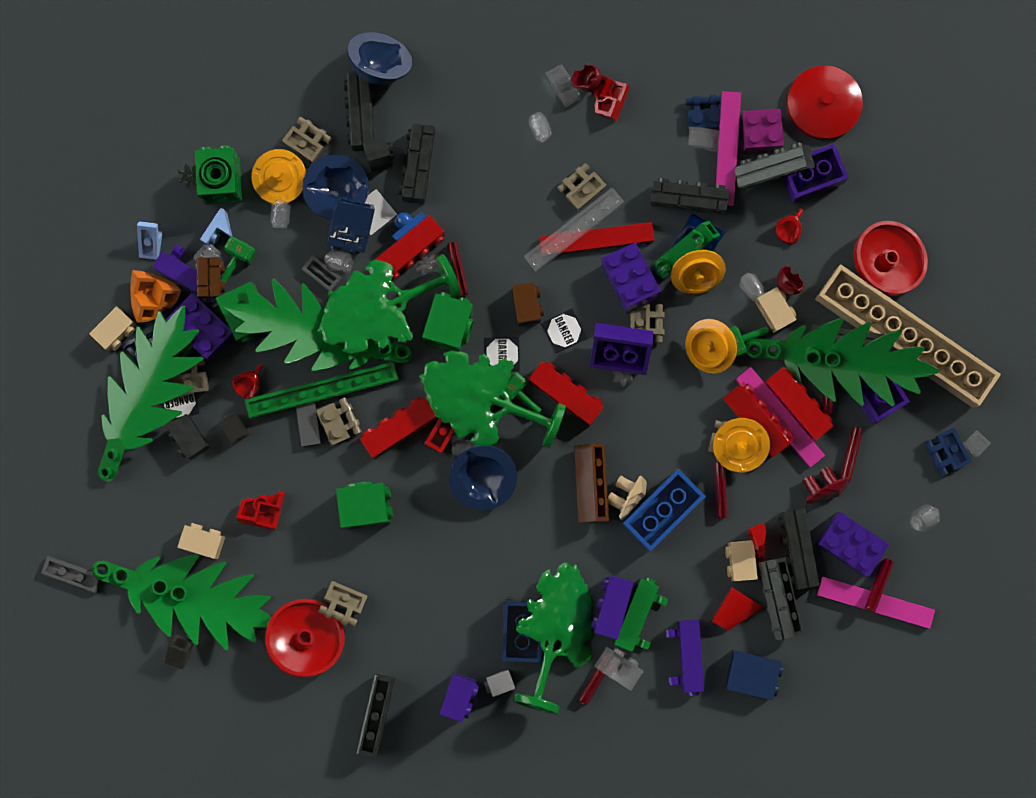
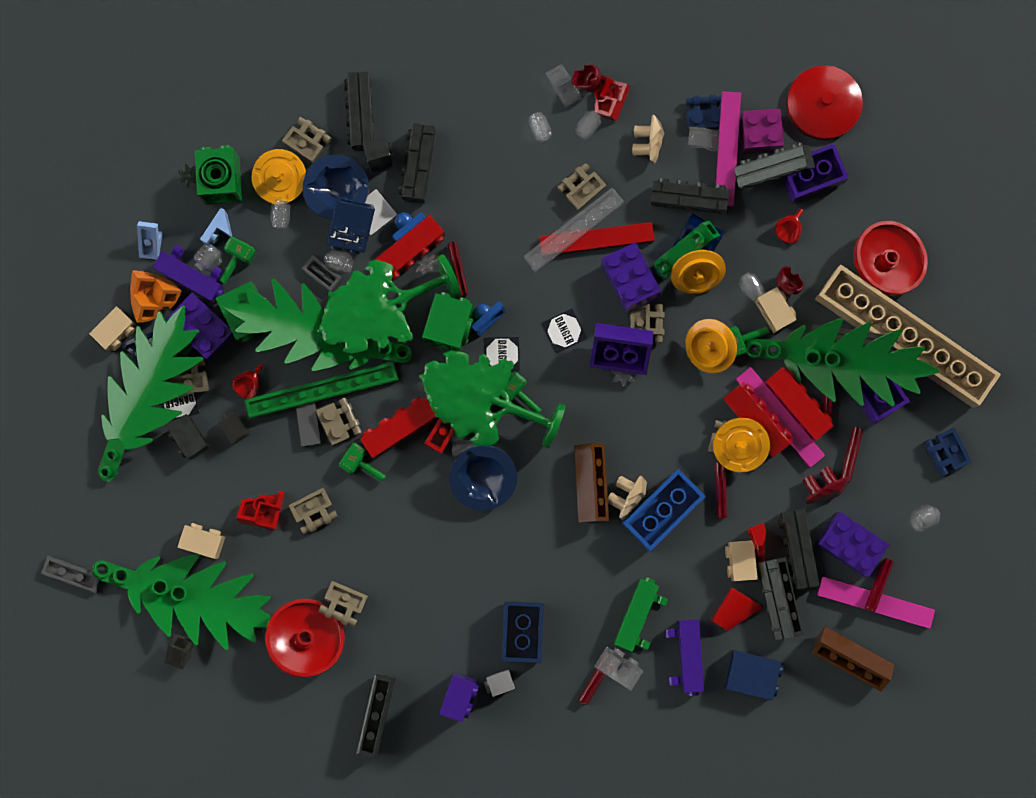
reddish brown brick [196,257,225,298] -> none
green brick [336,481,394,529] -> none
dark blue piece [347,32,412,85] -> none
reddish brown brick [512,282,544,326] -> none
green plant [513,562,595,715] -> none
red brick [528,361,604,427] -> none
dark purple brick [591,575,634,640] -> none
clear tile [963,430,991,457] -> none
none -> dark tan plate [289,488,338,535]
none -> green piece [339,443,386,482]
none -> blue tile [471,301,506,337]
none -> clear brick [575,110,602,140]
none -> tan connector [632,115,665,164]
none -> reddish brown brick [812,627,894,692]

